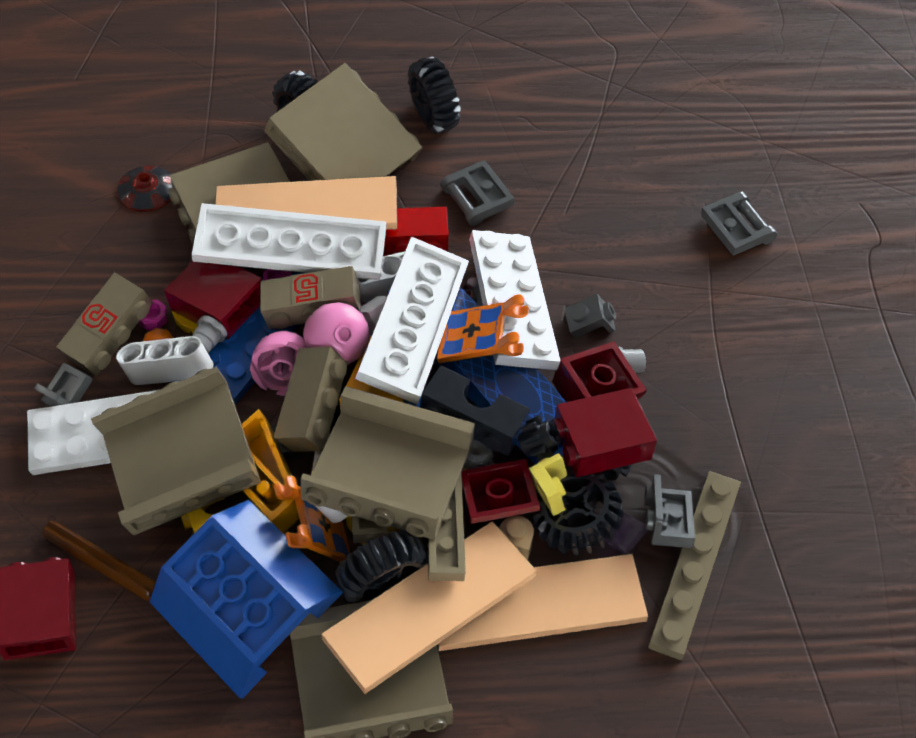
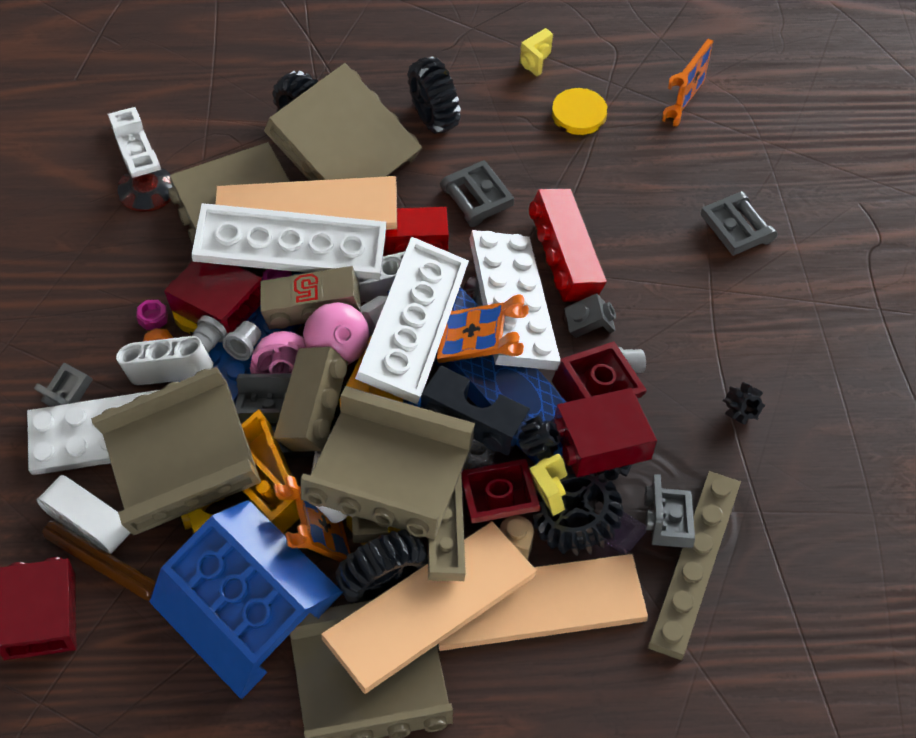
dark tan brick [56,272,153,377] -> none
none -> white beam [37,475,130,554]
none -> white slope [108,107,161,178]
none -> light grey piece [223,321,261,361]
none -> dark grey bracket [235,373,292,423]
none -> light yellow bracket [520,28,553,76]
none -> brick [529,189,607,302]
none -> yellow tile [552,88,607,135]
none -> orange flag [662,38,713,127]
none -> black gear [723,382,765,425]

